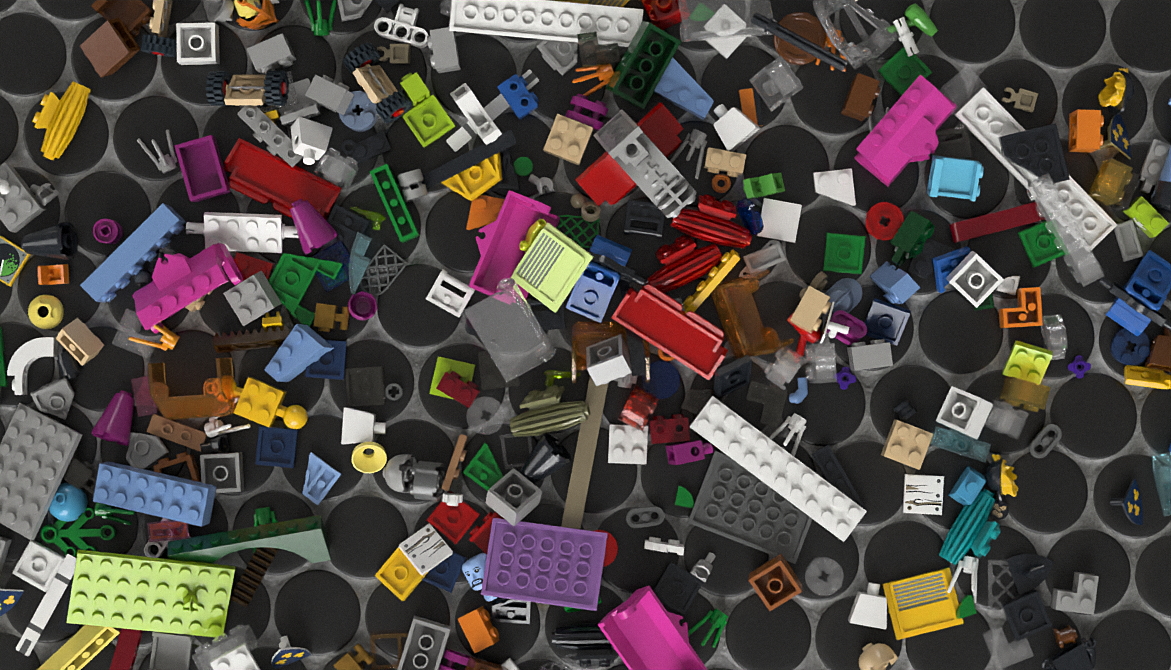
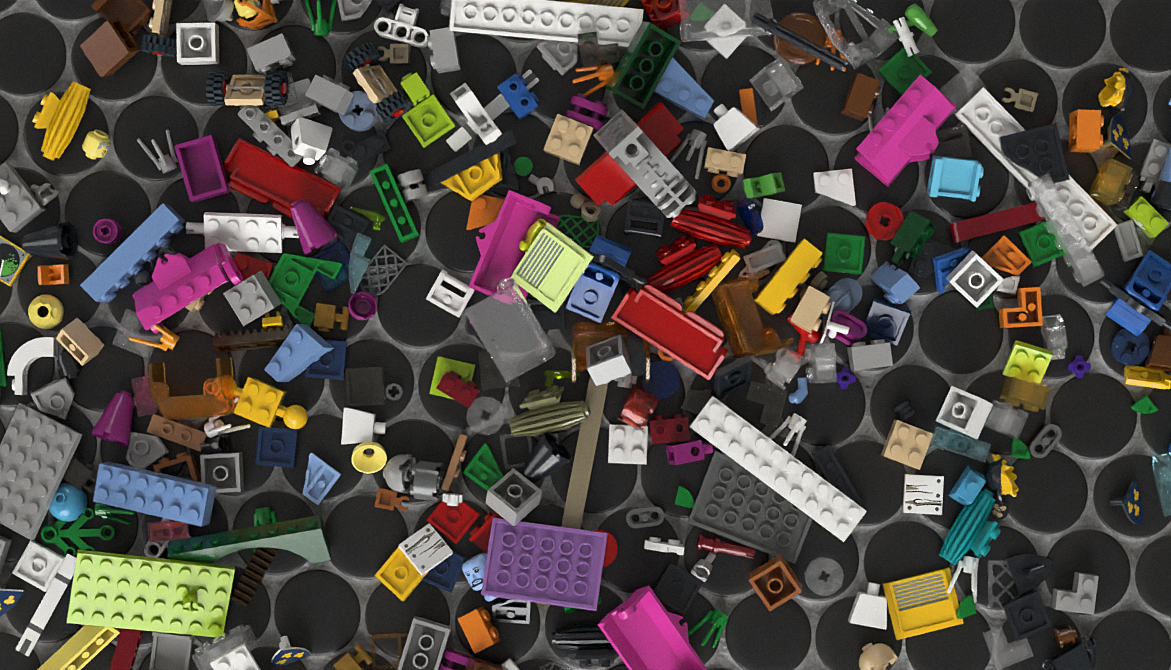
none -> light yellow head [82,130,111,160]
none -> dark orange plate [374,487,410,511]
none -> dark red pin [696,533,756,559]
none -> yellow brick [754,239,823,315]
none -> orange wing [981,235,1032,275]
none -> green tile [1010,438,1030,459]
none -> green tile [1130,395,1158,414]

